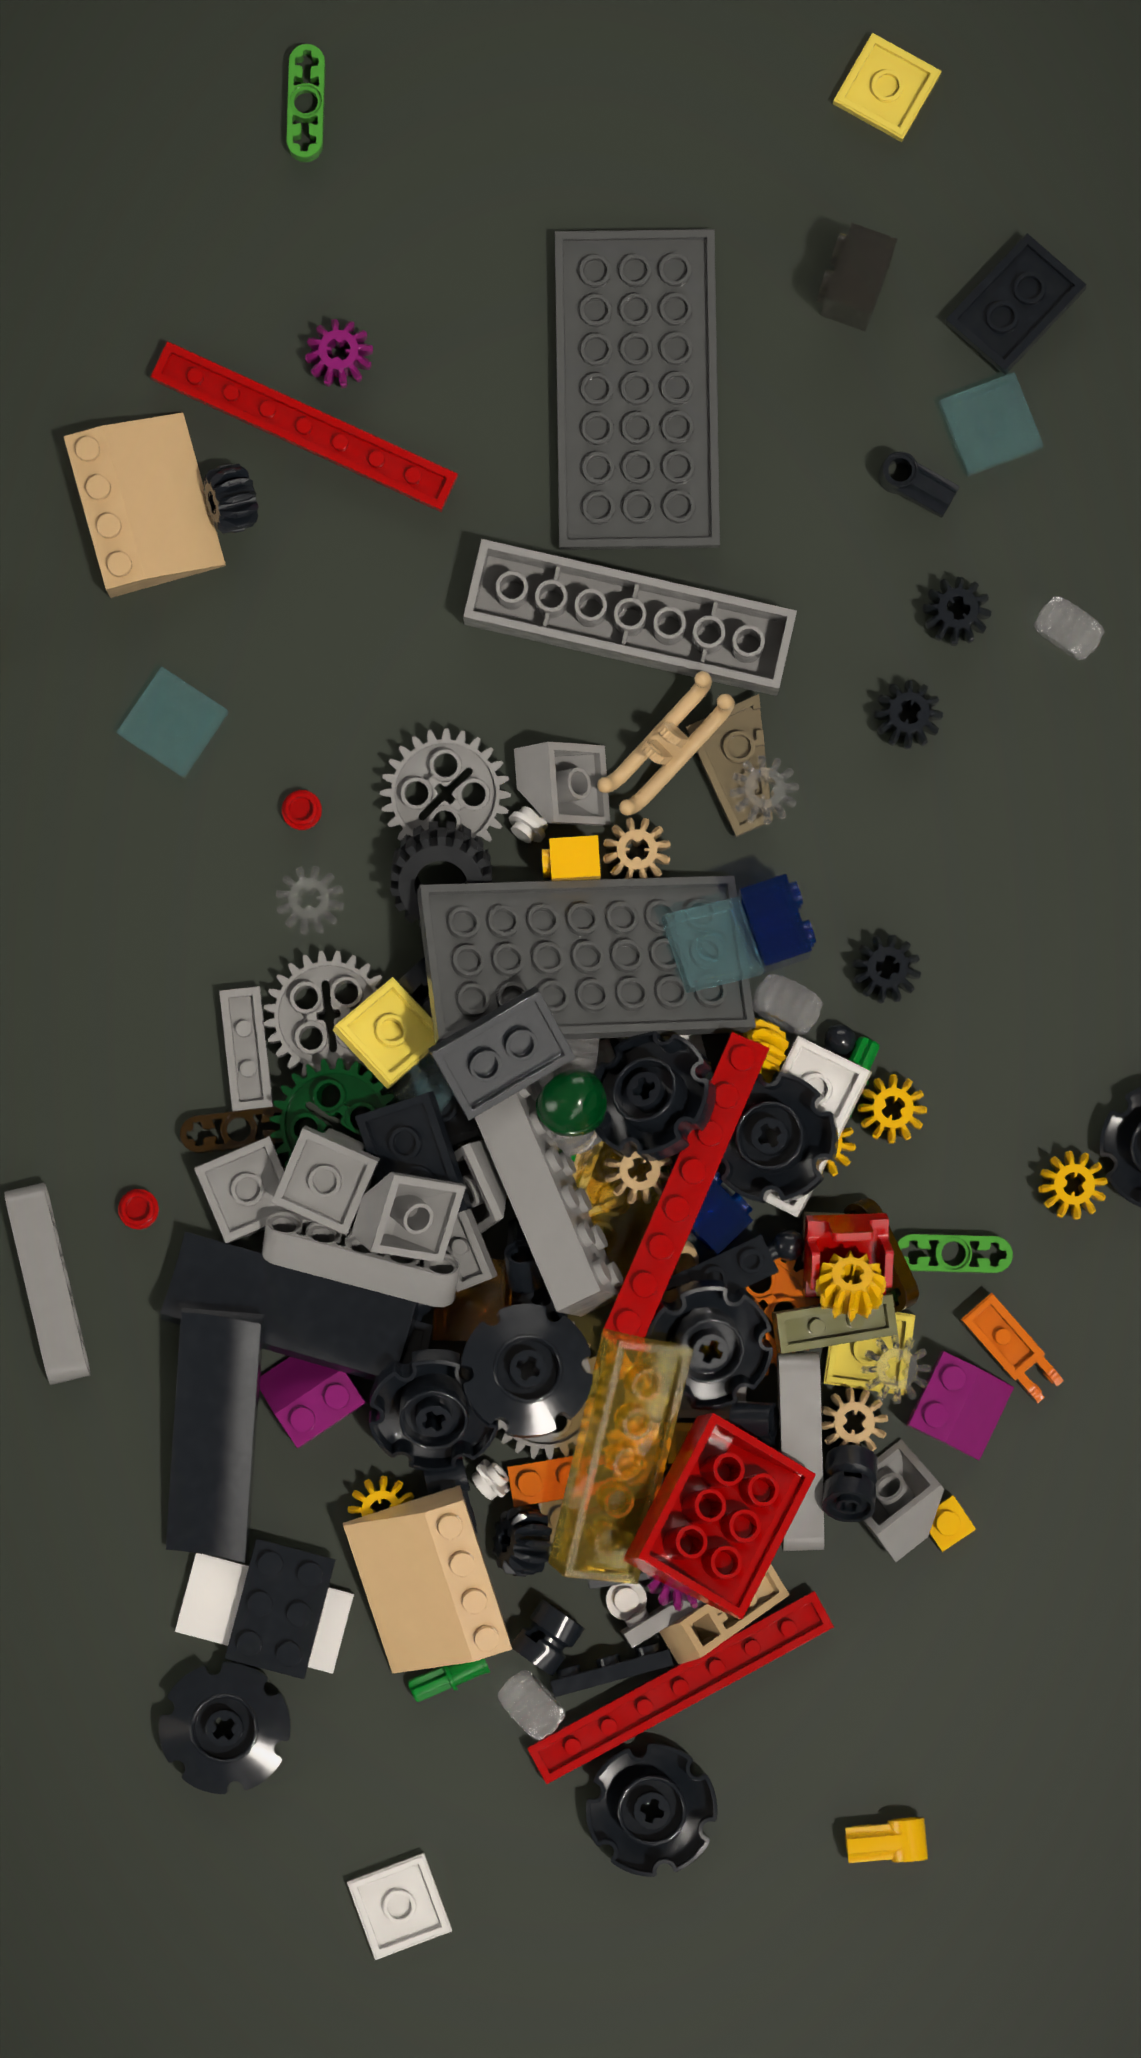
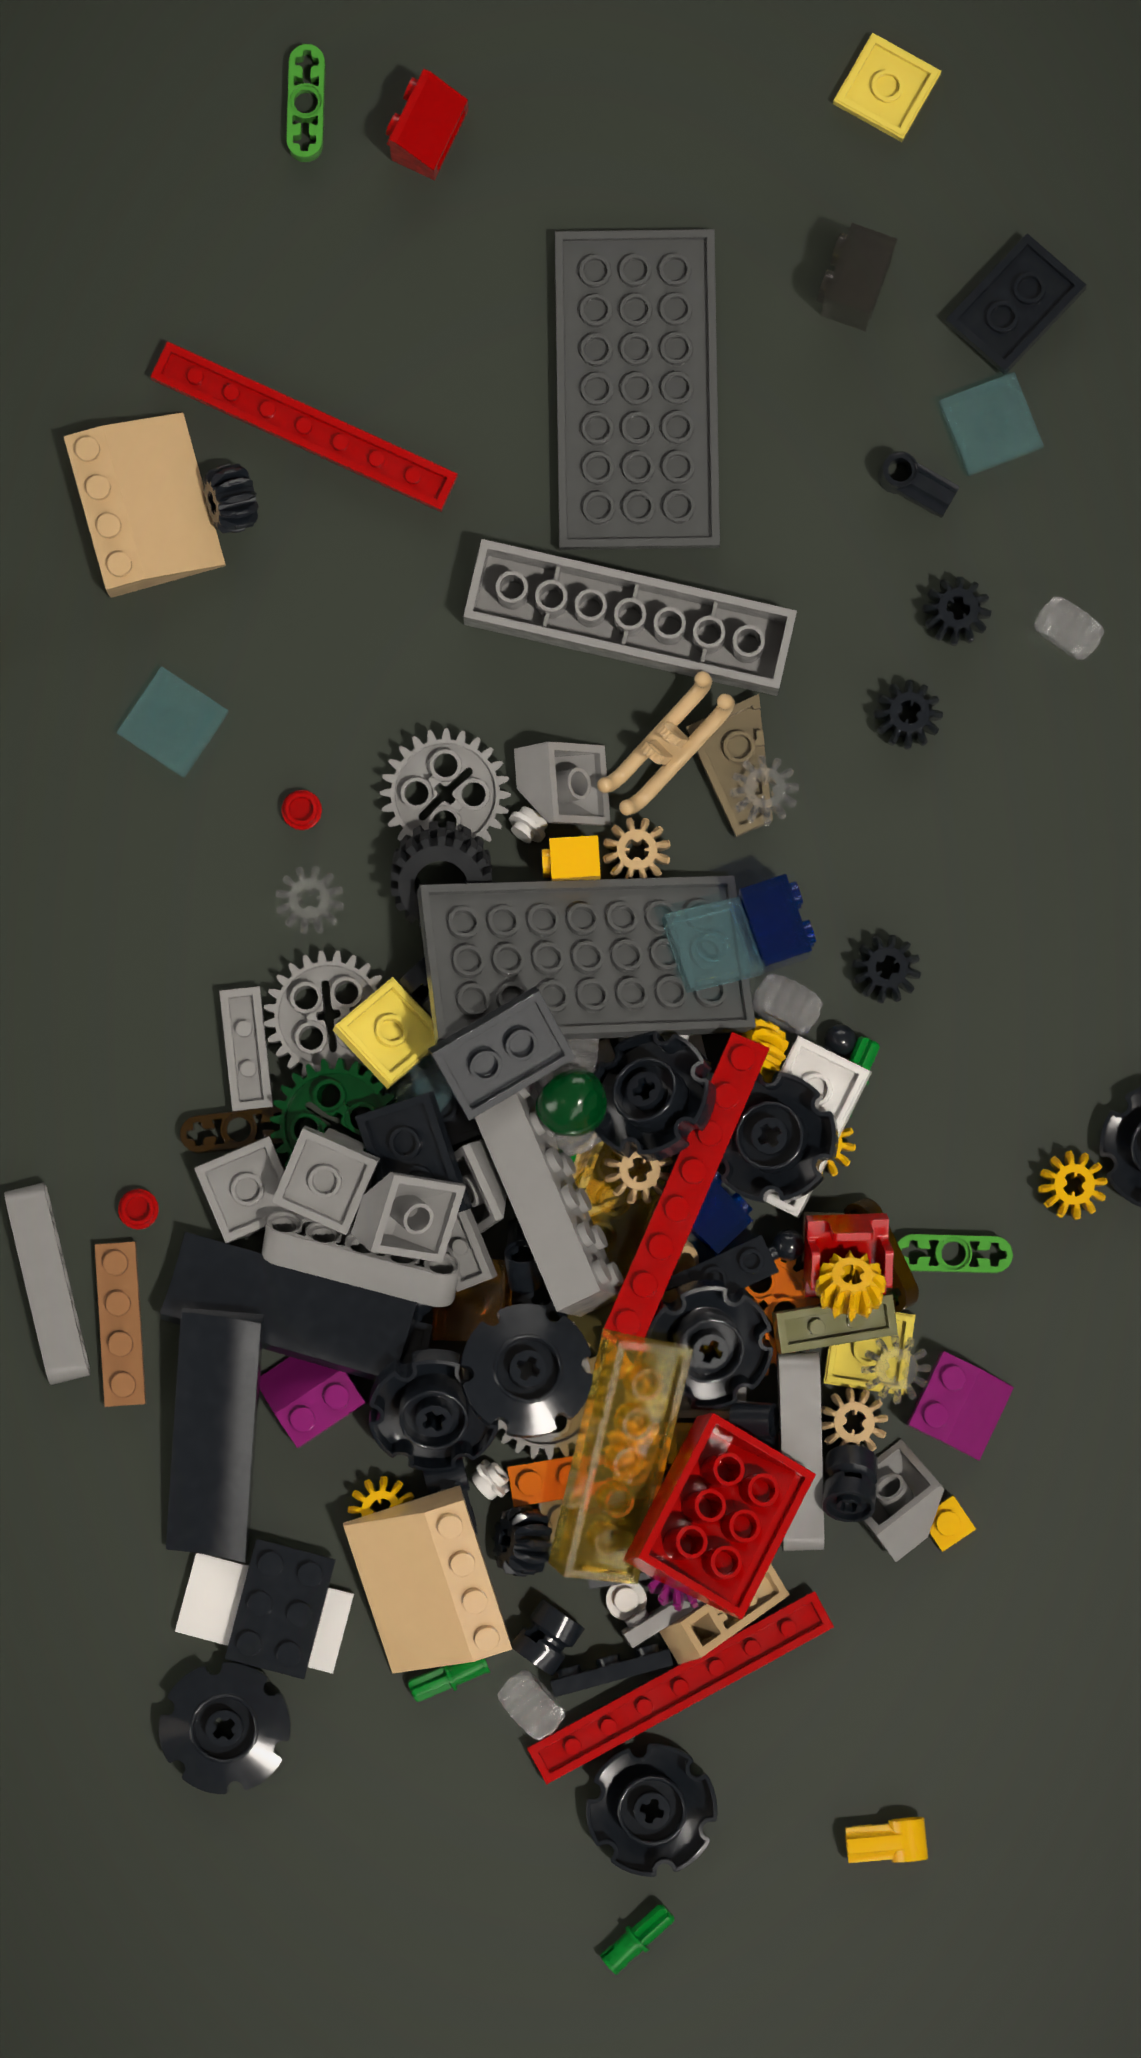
magenta gear [305,319,373,388] -> none
white tile [347,1853,452,1960] -> none
yellow gear [857,1074,927,1144] -> none
orange hinge [960,1293,1063,1403] -> none
none -> medium nougat plate [95,1242,147,1407]
none -> red slope [386,69,469,181]
none -> green axle [600,1904,675,1975]

